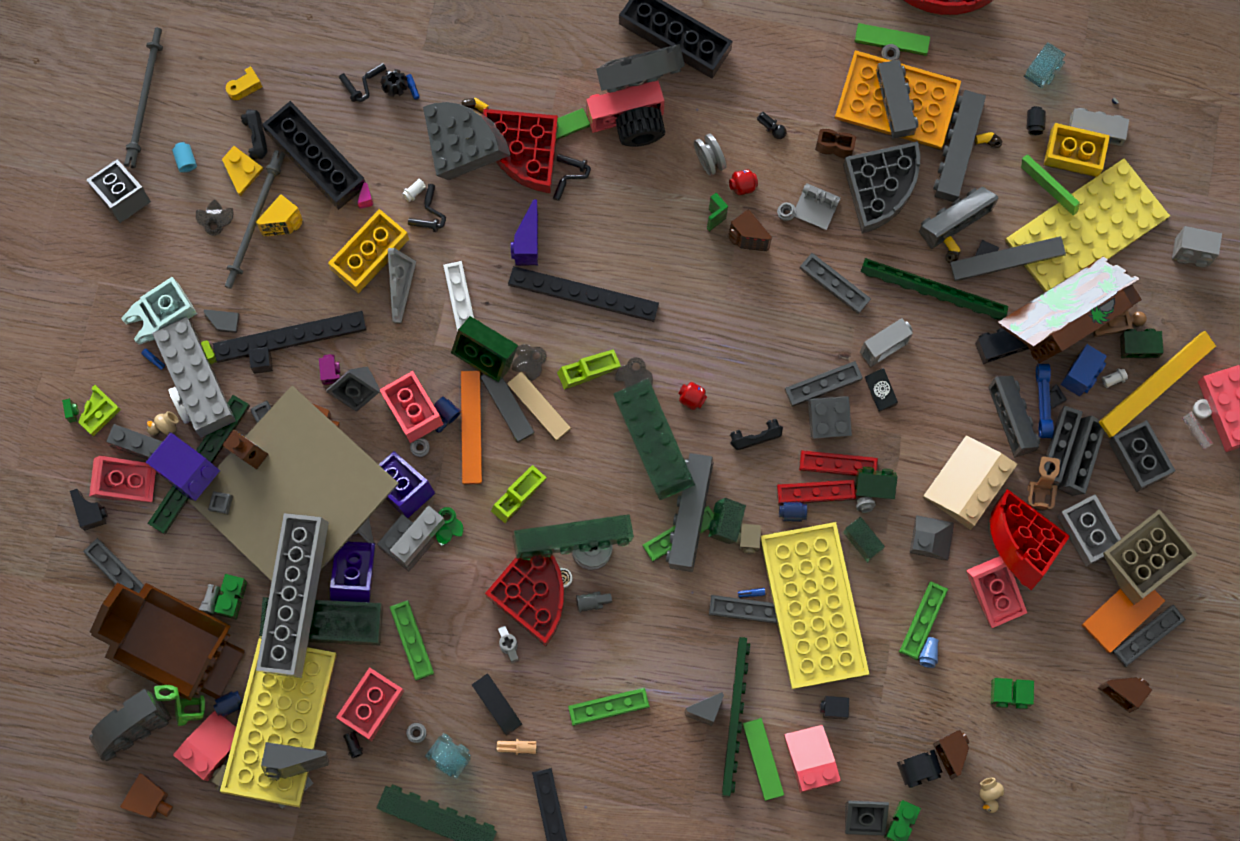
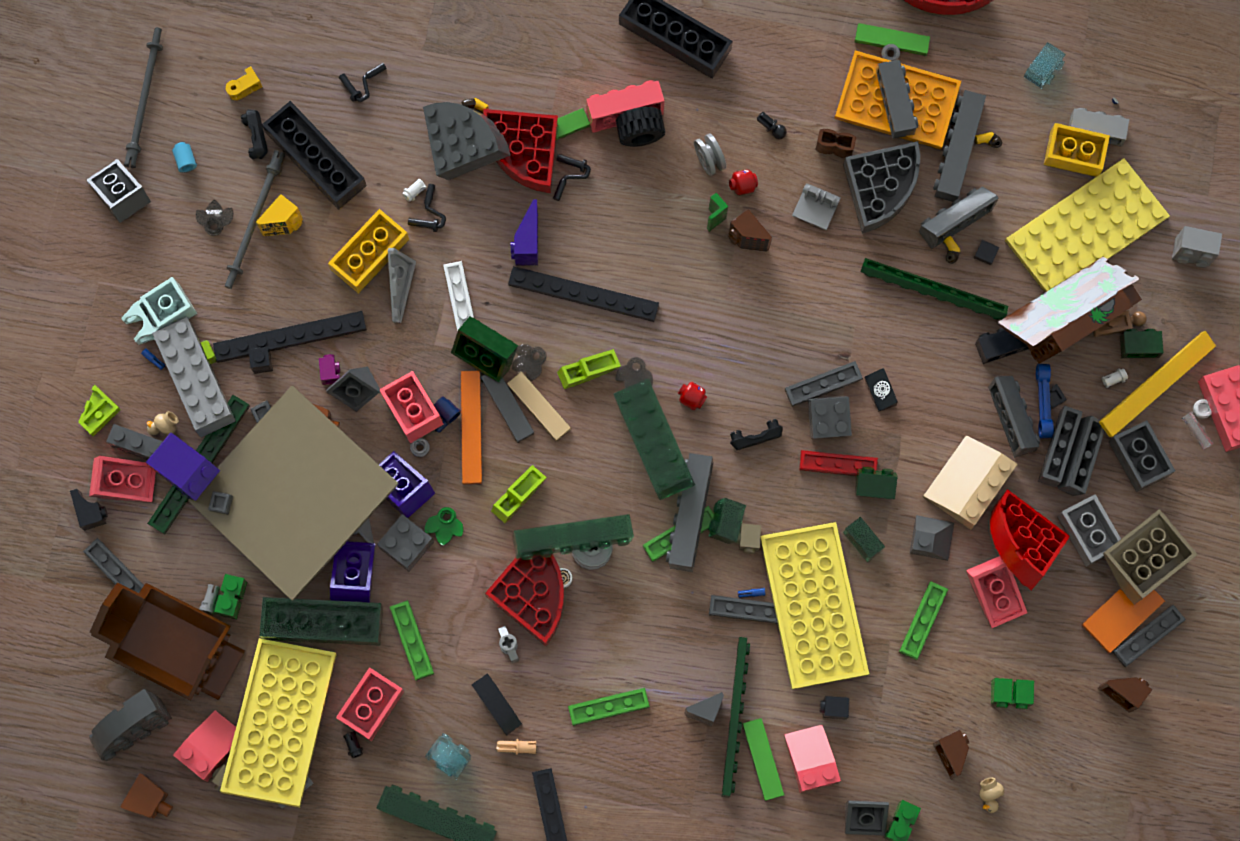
green plate [62,398,79,423] -> none
bright green piece [154,685,205,726] -> none
white tile [169,387,191,424] -> none
dark grey tile [203,309,240,333] -> none
dark blue brick [213,691,243,717] -> none
yellow wing [222,146,264,196] -> none
reddish brown torso [223,430,268,469] -> none
light grey brick [256,513,329,678] -> none
dark grey slope [261,742,330,780] -> none
dark pink slope [358,183,373,209] -> none
black piece [380,69,408,97] -> none
light grey brick [390,506,445,567] -> none
blue pin [406,74,420,100] -> none
light grey plate [406,723,426,743] -> none
dark grey hinge [576,591,612,613] -> none
dark grey brick [596,44,685,93] -> none
light grey plate [777,202,796,221] -> none
red tile [777,480,856,505] -> none
dark blue brick [779,502,807,522] -> none
dark grey plate [800,253,871,315] -> none
light grey plate [856,496,876,513] -> none
light grey window [860,318,913,368] -> none
black brick [897,749,943,788] -> none
medium blue cone [919,637,939,668] -> none
dark grey tile [950,236,1066,281] -> none
bright green tile [1021,155,1080,216] -> none
black brick [1026,106,1046,135] -> none
medium nougat piece [1027,457,1060,511] -> none
blue brick [1060,344,1107,397] -> none

